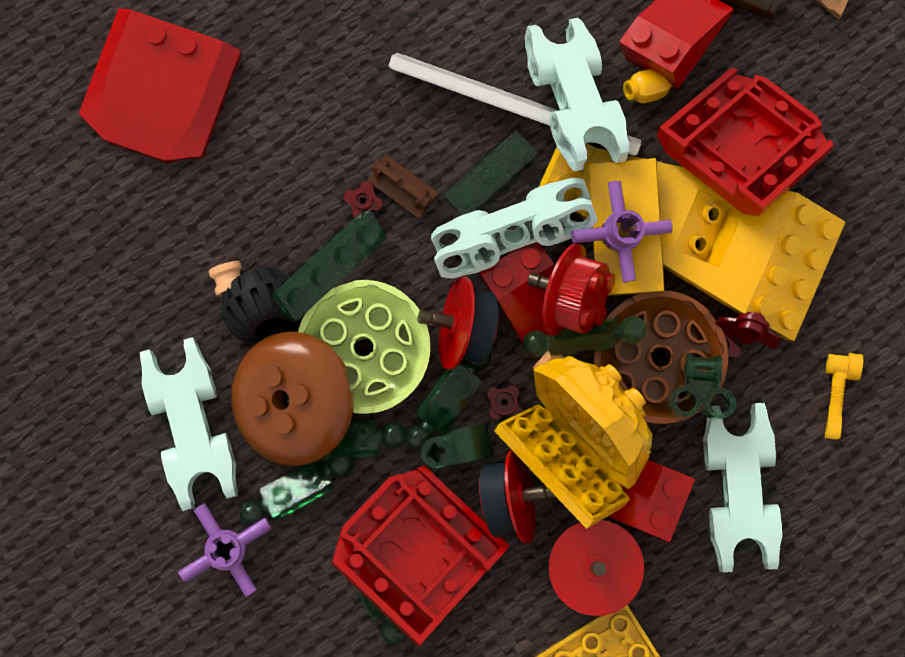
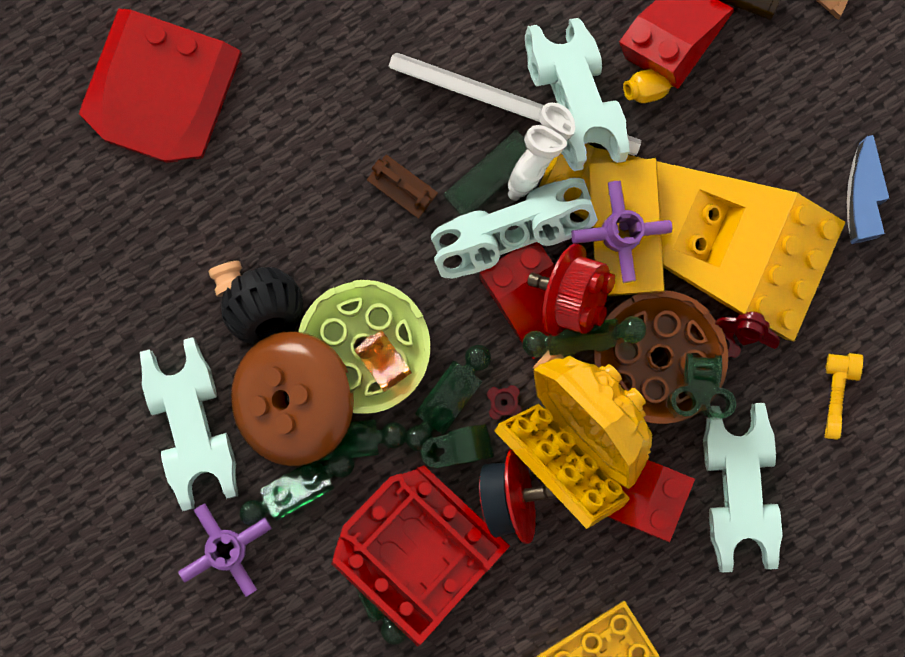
clear green plate [272,210,387,322] -> none
dark red plate [344,181,382,220] -> none
piece [417,276,499,370] -> none
red piece [548,520,644,616] -> none
red wedge [657,67,834,216] -> none
none -> clear orange bracket [355,331,412,392]
none -> white piece [508,102,575,201]
none -> medium blue slope [847,135,889,244]

